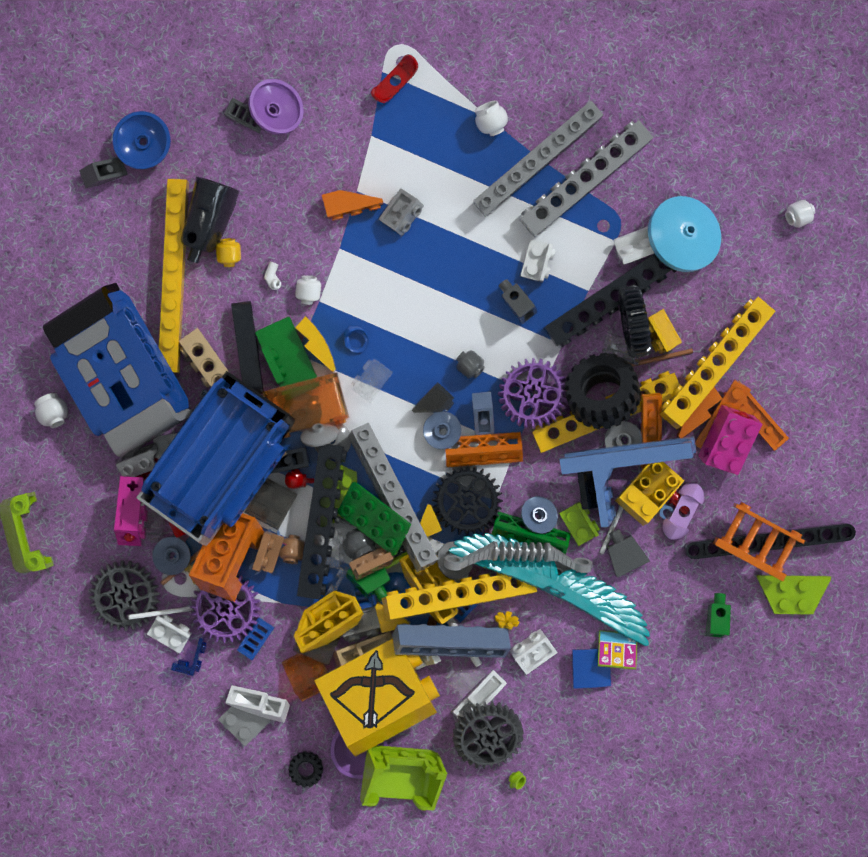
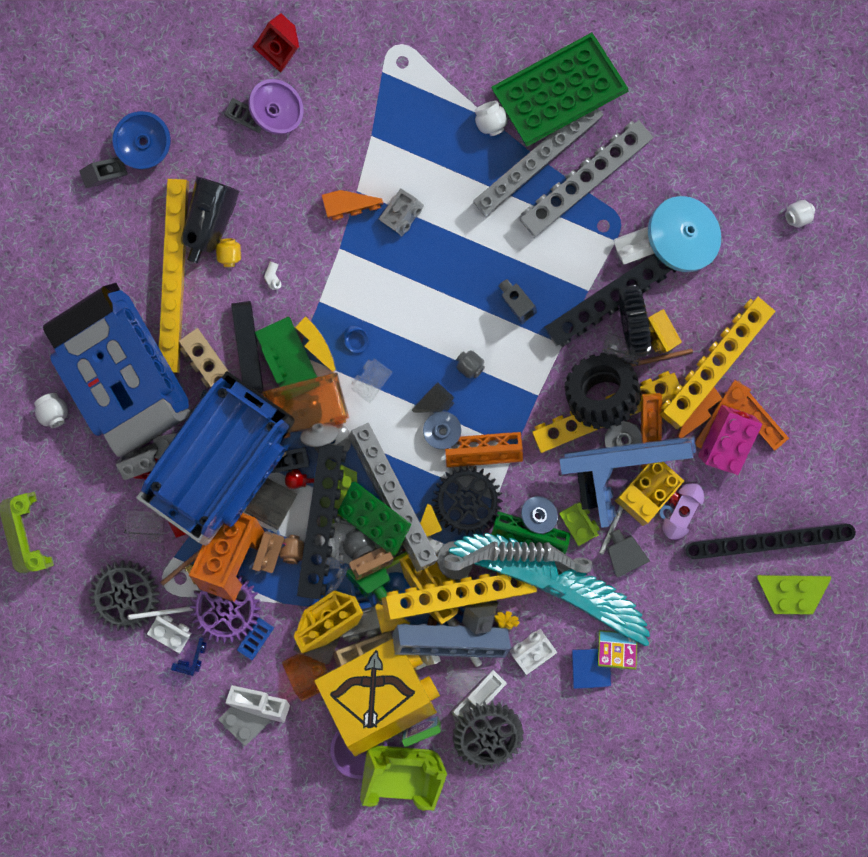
dark pink piece [114,476,148,546] -> none
sand blue dish [152,537,191,575] -> none
black tyre [288,751,323,788] -> none
white head [295,275,321,305] -> none
red piece [371,54,418,103] -> none
sand blue slope [472,392,495,435] -> none
medium lavender gear [498,358,568,429] -> none
lime plate [509,771,526,790] -> none
white bracket [520,239,555,282] -> none
green torso [705,593,731,638] -> none
orange fence [712,502,805,581] -> none
none -> red slope [253,13,299,72]
none -> tile [402,716,441,747]
none -> dark grey slope [462,601,498,634]
none -> green plate [491,32,629,147]

